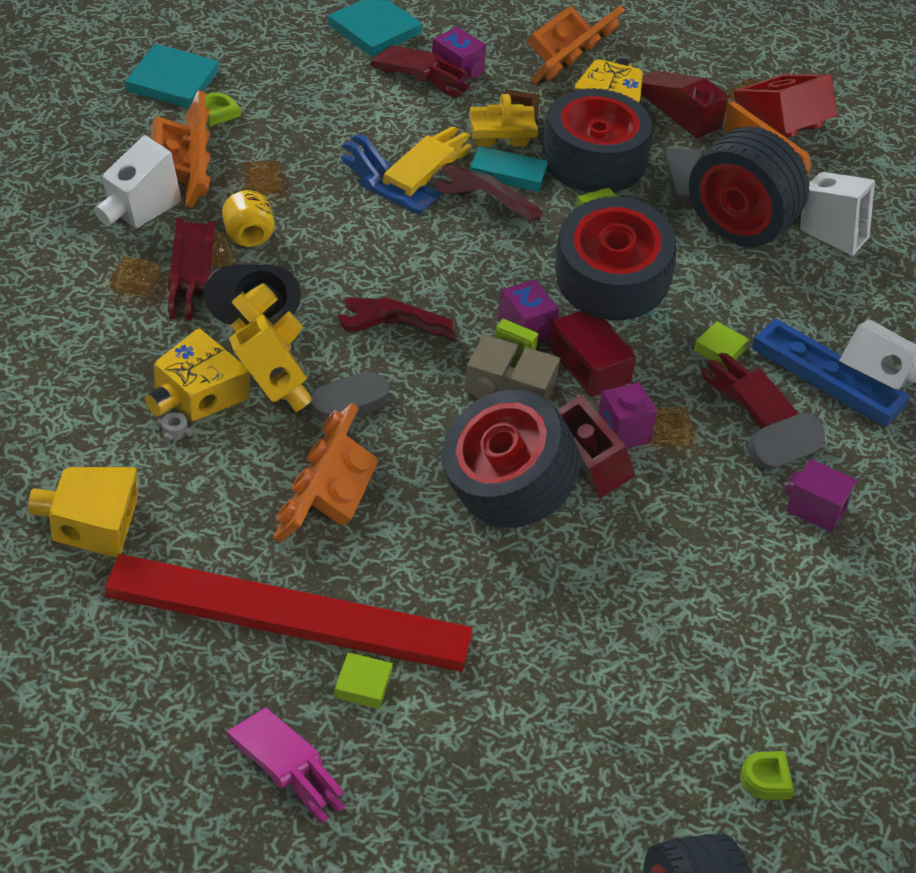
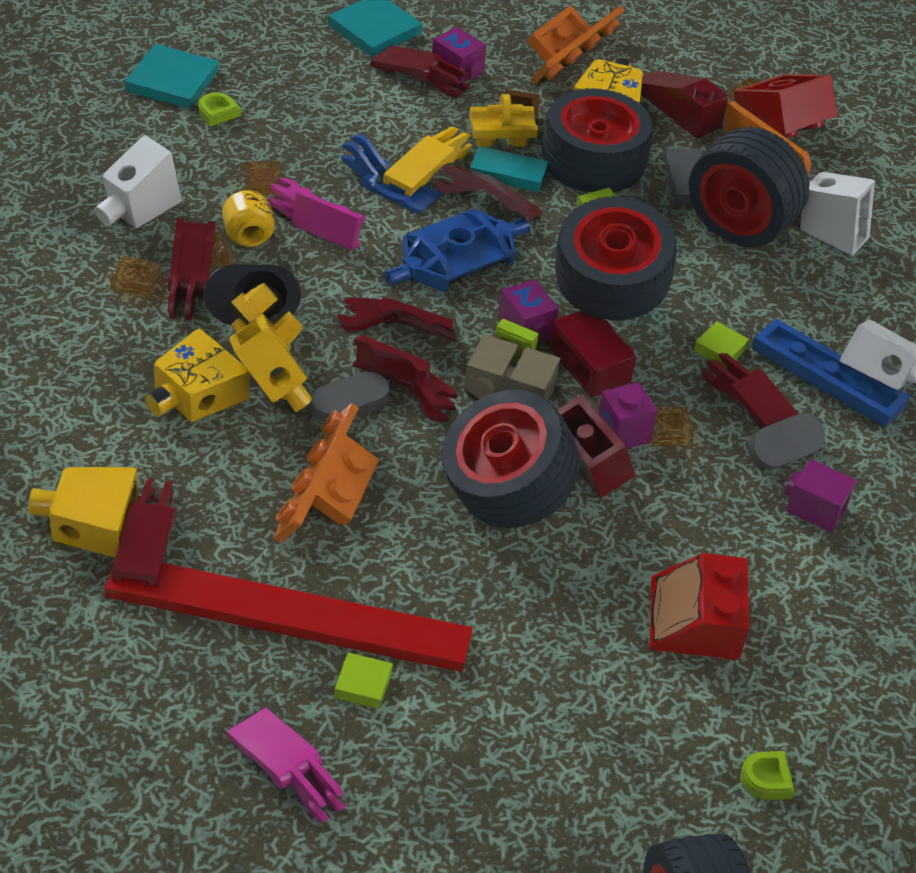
orange bracket [151,90,210,209] -> none
light grey piece [156,412,193,442] -> none
none -> dark red arm [112,478,177,587]
none -> dark pink arm [269,178,365,250]
none -> dark red arm [352,335,457,423]
none -> blue plate [384,209,531,293]
none -> red slope [649,553,749,660]

